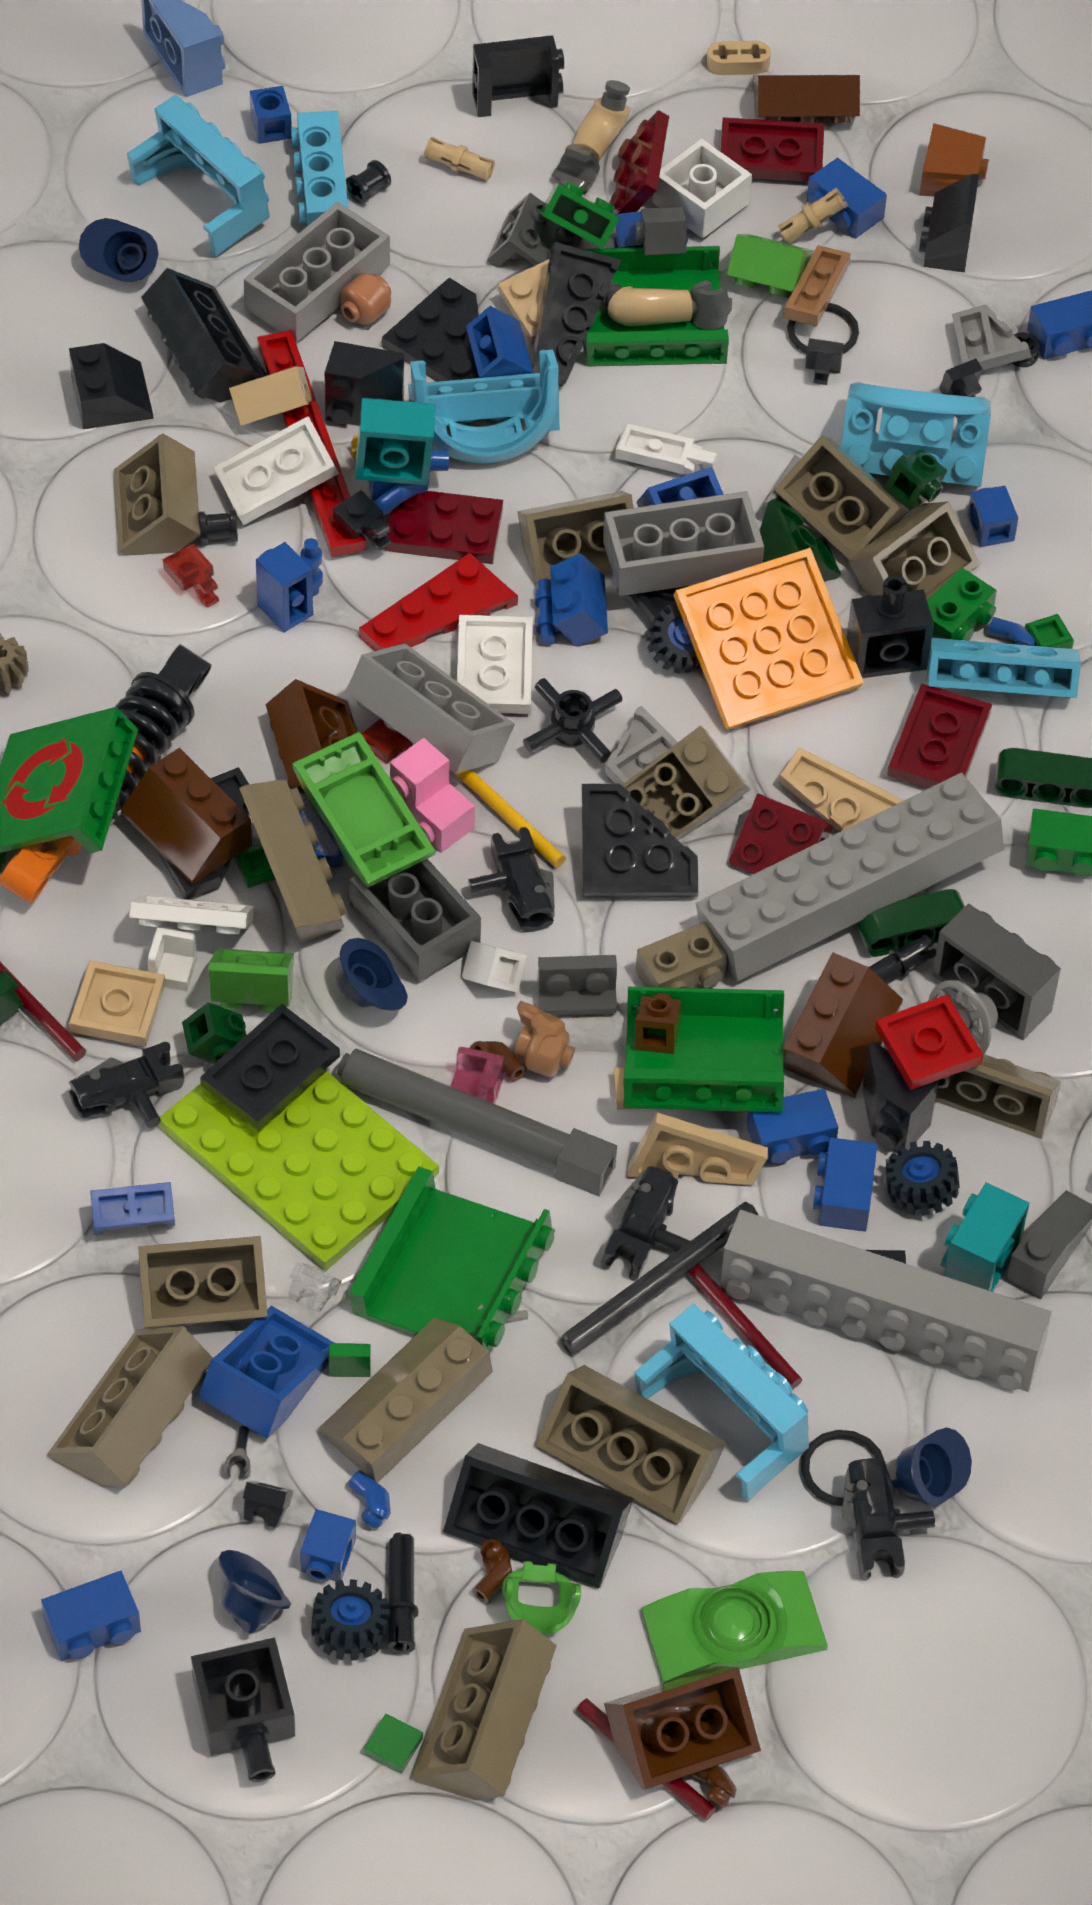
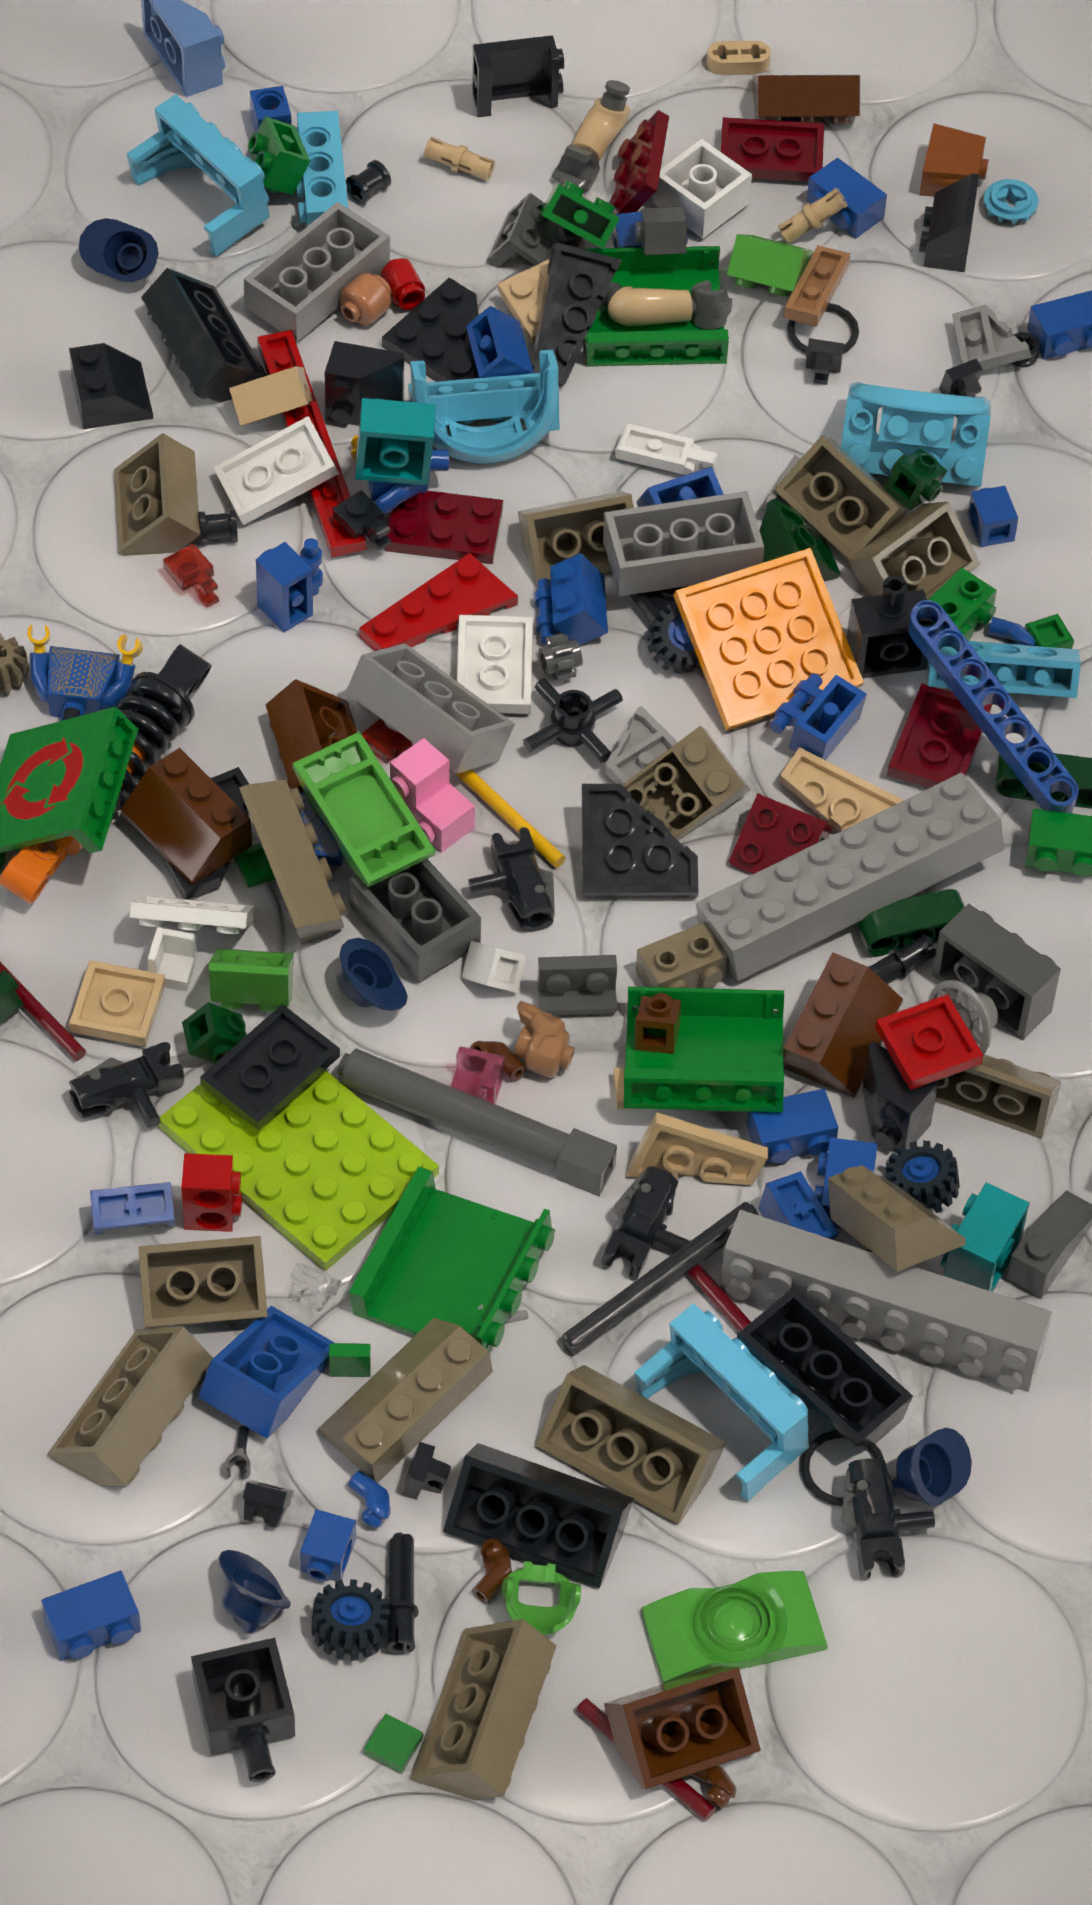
none -> blue torso [27,625,143,721]
none -> red brick [181,1153,242,1232]
none -> green brick [247,116,310,195]
none -> red brick [380,258,425,310]
none -> black tile [401,1442,451,1500]
none -> dark grey gear [539,633,583,681]
none -> black slope [737,1287,913,1448]
none -> blue hinge [759,1171,839,1240]
none -> blue brick [770,673,867,760]
none -> dark tan slope [828,1165,966,1272]
none -> blue beam [909,600,1078,813]
none -> medium azure gear [983,179,1039,225]

